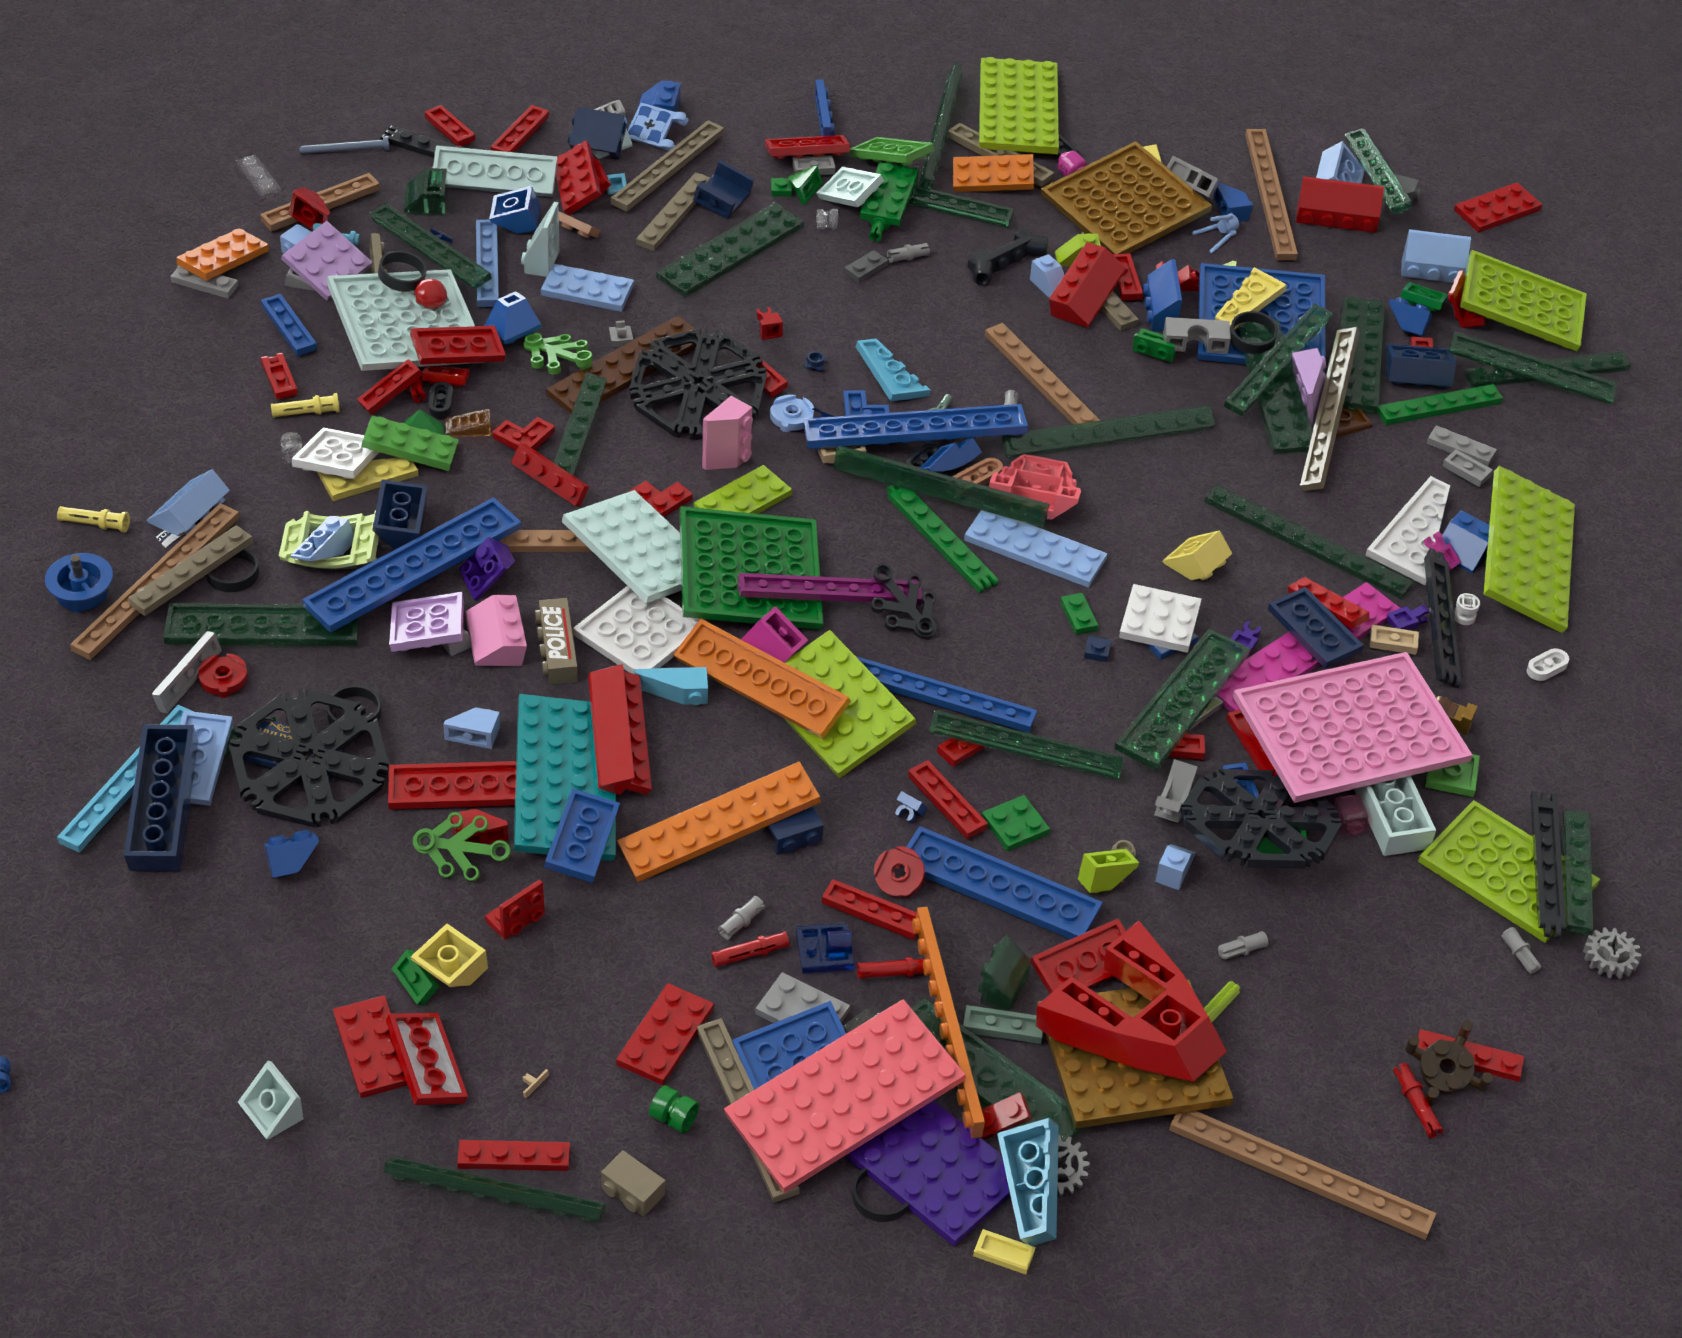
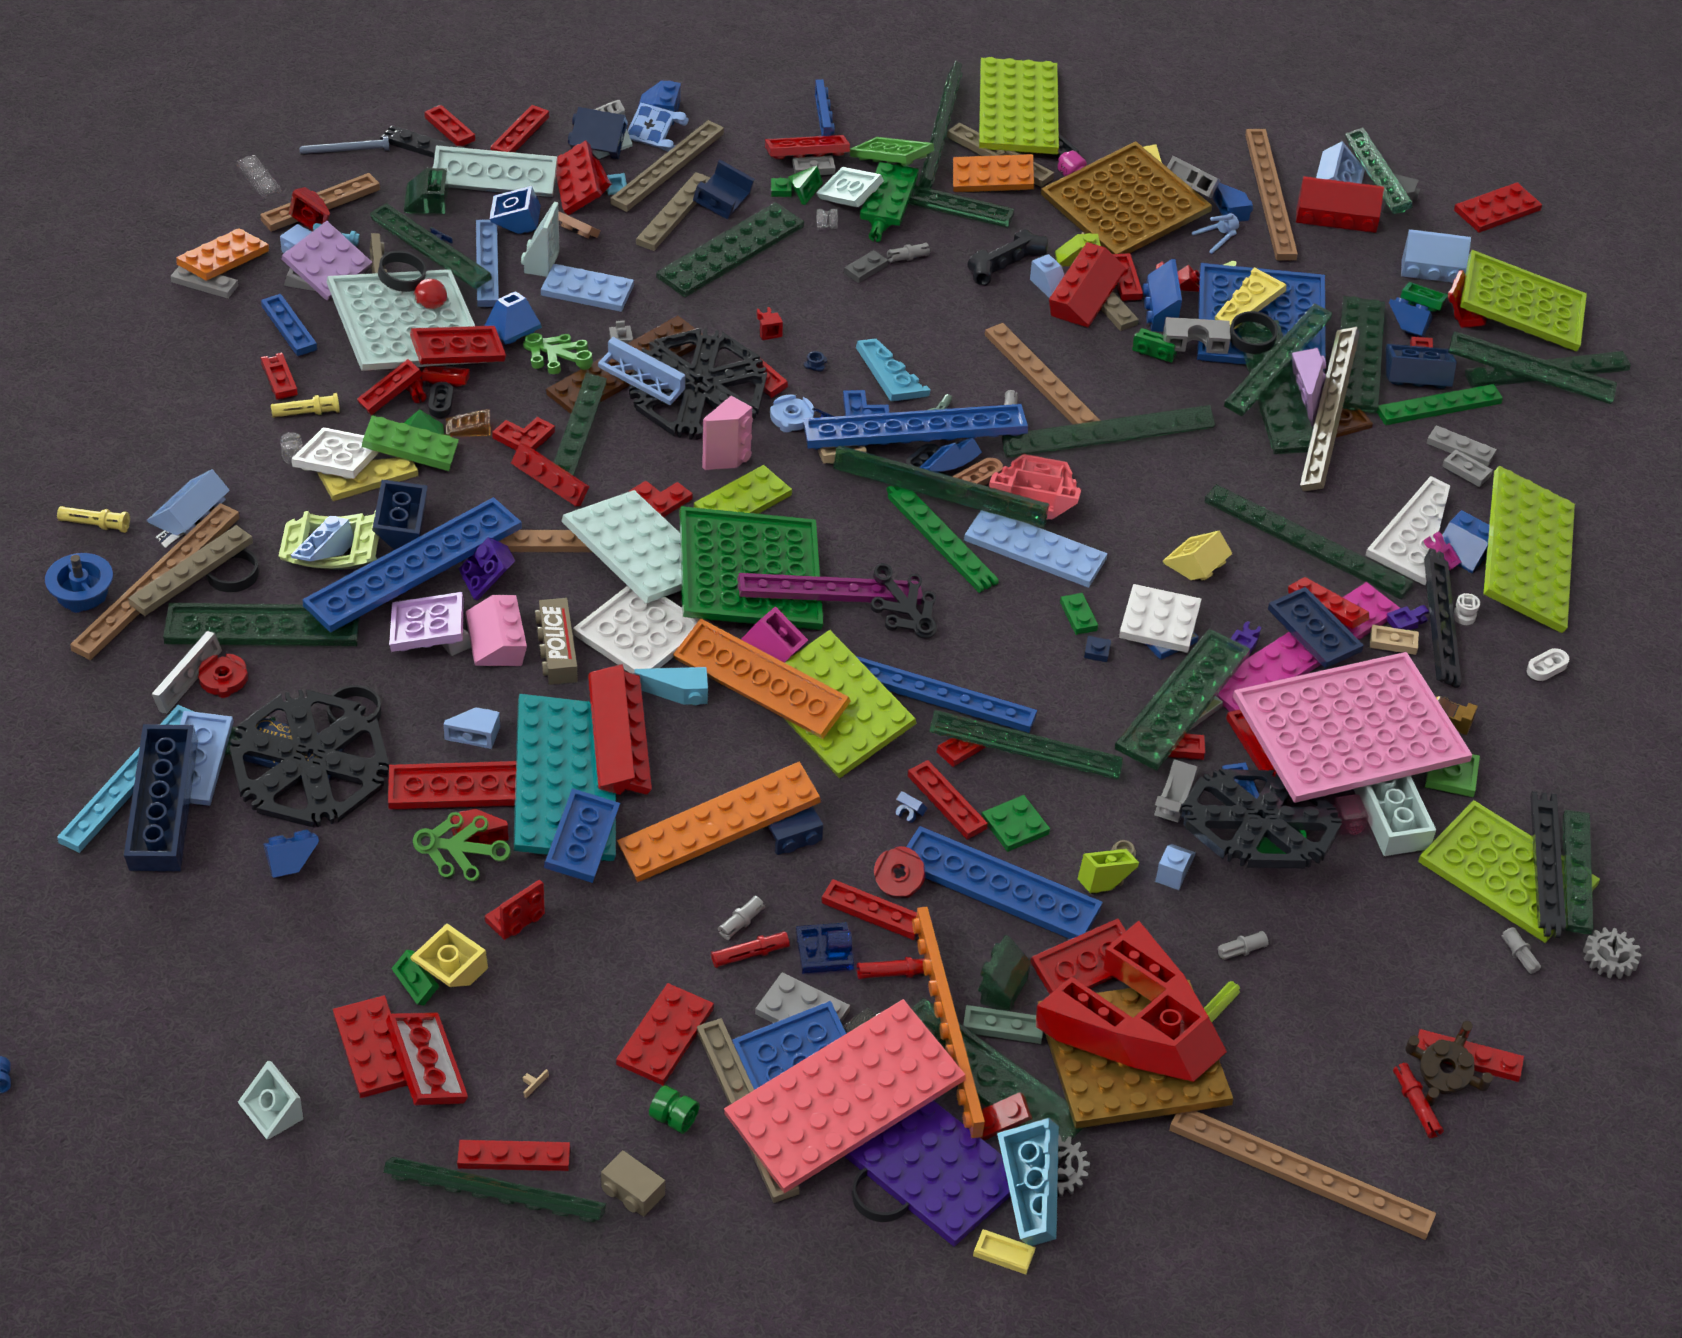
none -> light blue fence [598,337,685,405]

